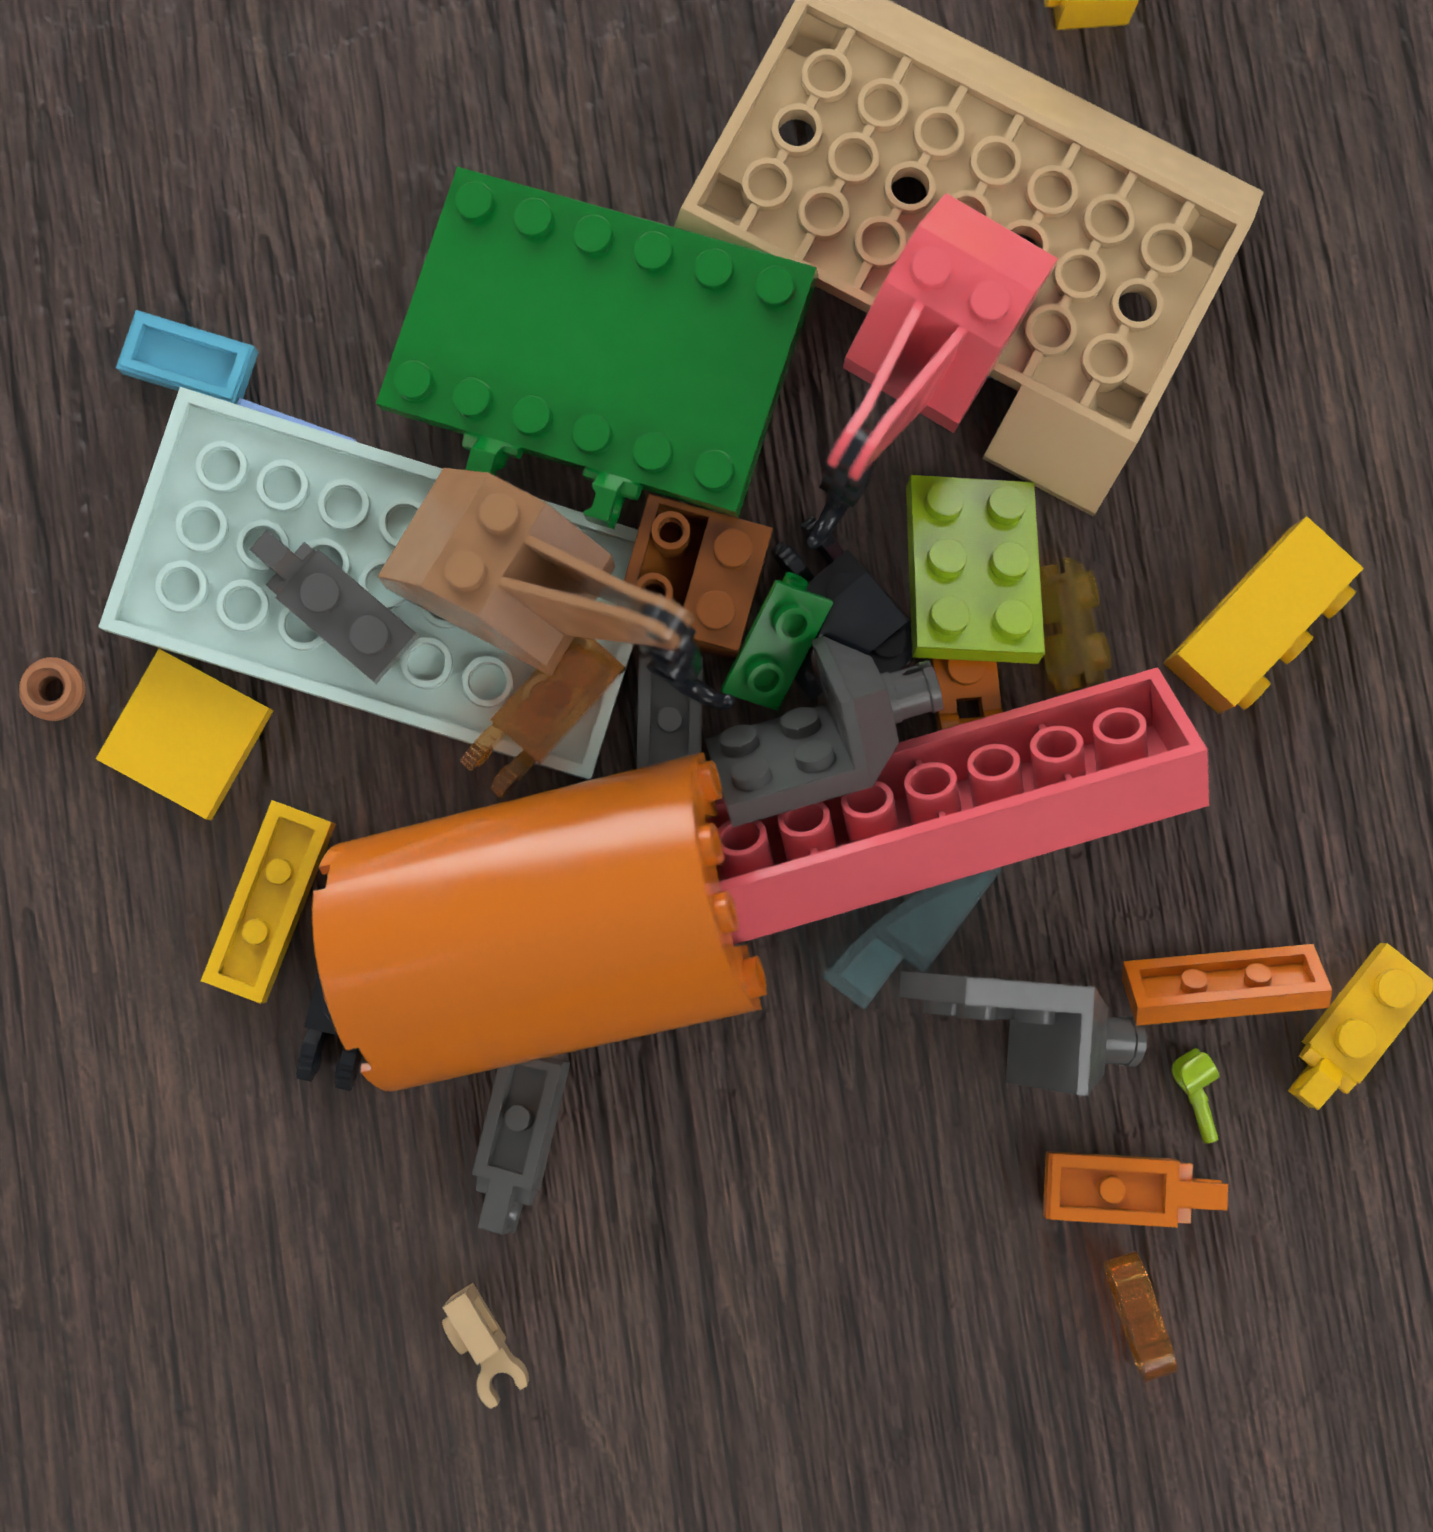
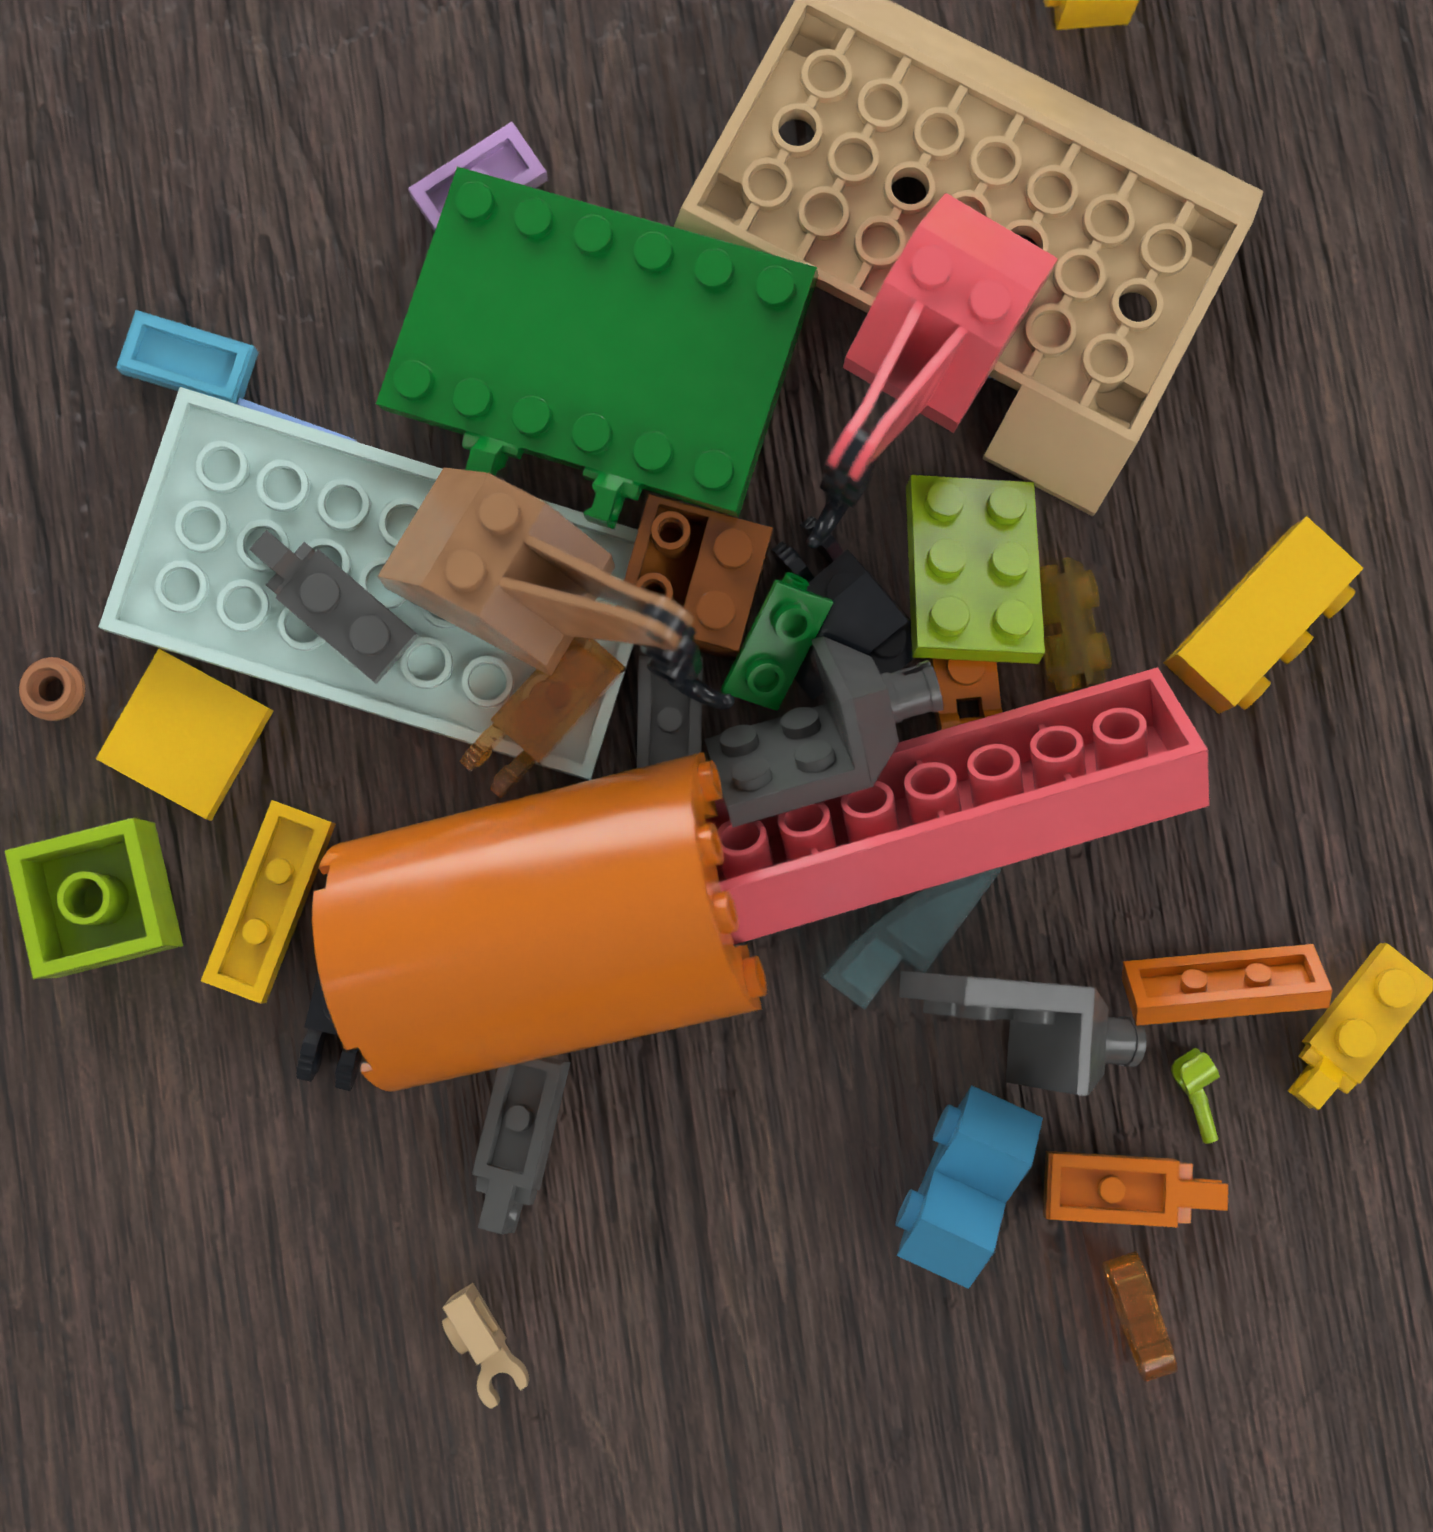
none -> lime brick [4,818,183,979]
none -> lavender plate [408,122,548,231]
none -> dark azure brick [895,1085,1043,1289]

